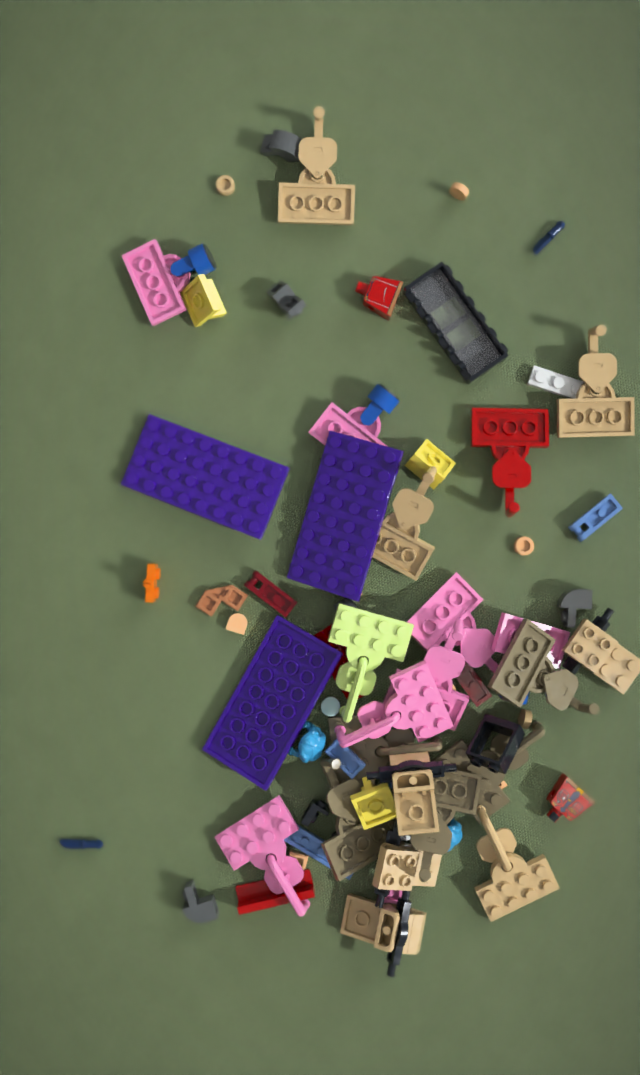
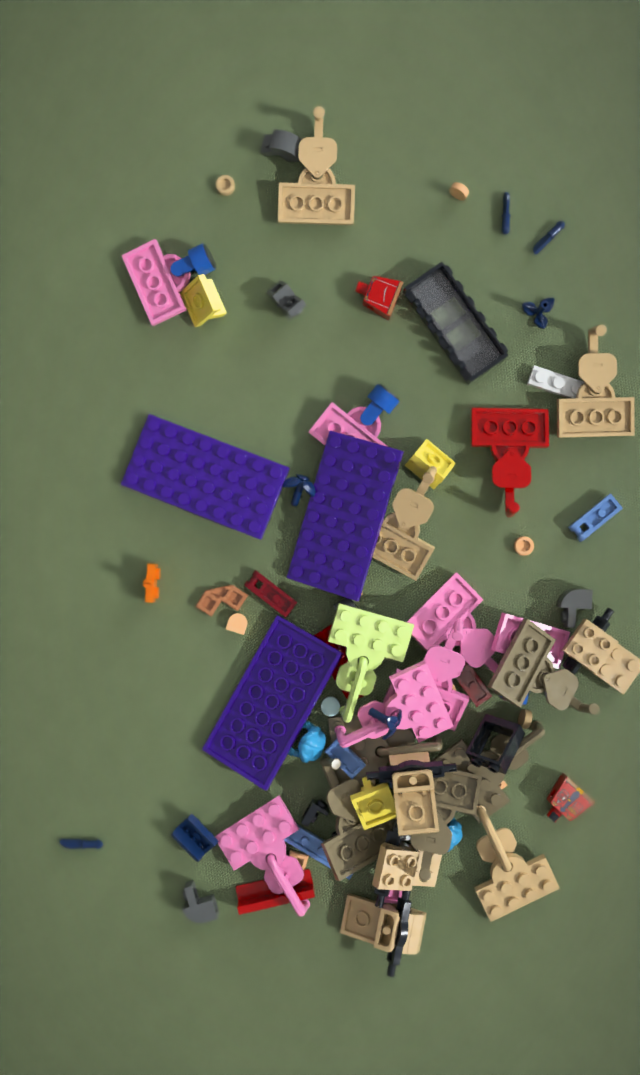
none -> dark blue bracket [171,814,219,862]
none -> dark blue plant [282,474,315,506]
none -> dark blue plant [368,708,402,740]
none -> dark blue piece [501,192,511,235]
none -> dark blue plant [522,297,555,329]

